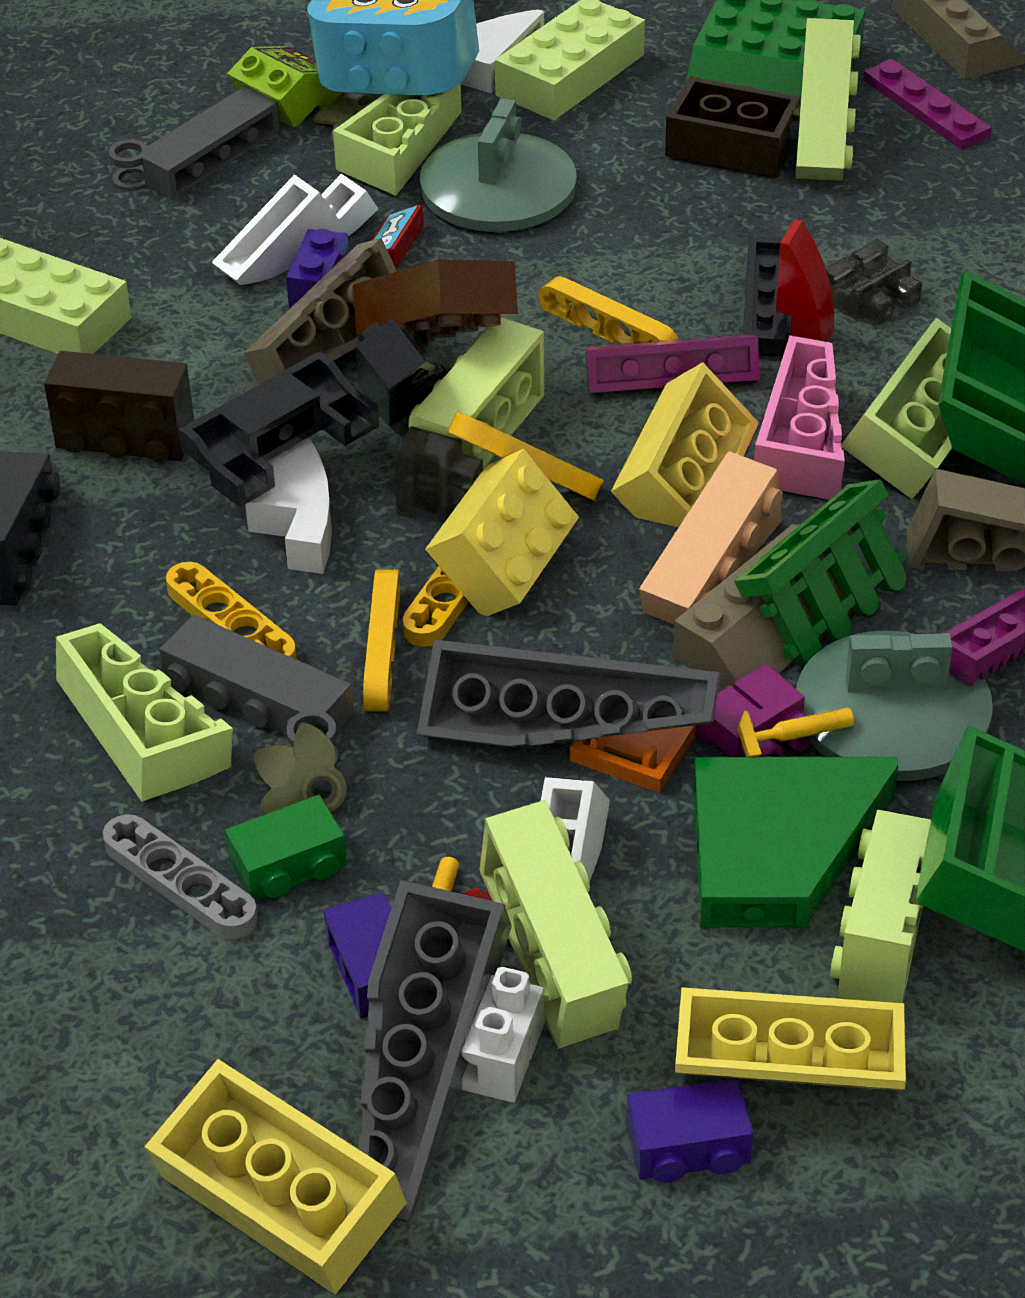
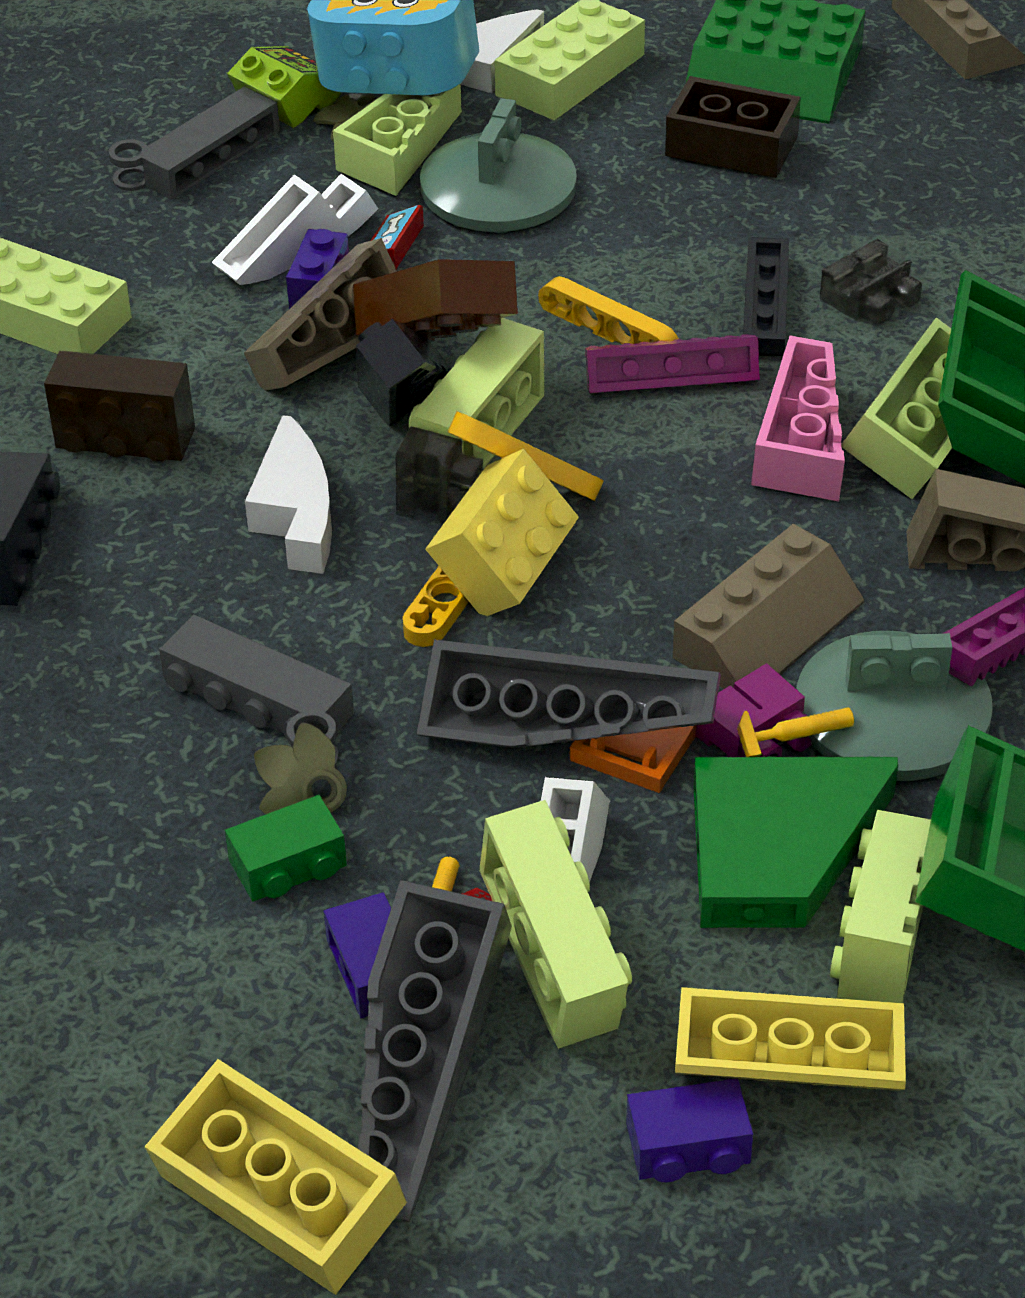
yellowish green wedge [56,623,233,802] -> none
light grey beam [103,814,258,940] -> none
yellow beam [166,562,296,659] -> none
black bracket [179,351,379,508] -> none
yellow beam [363,569,401,712] -> none
white hips [461,967,545,1103] -> none
light yellow slope [611,362,759,528] -> none
light nougat wedge [639,451,783,624] -> none
green fence [734,480,906,666] -> none
red slope [776,219,835,342] -> none
yellowish green wedge [796,18,861,181] -> none
magenta plate [863,59,992,149] -> none

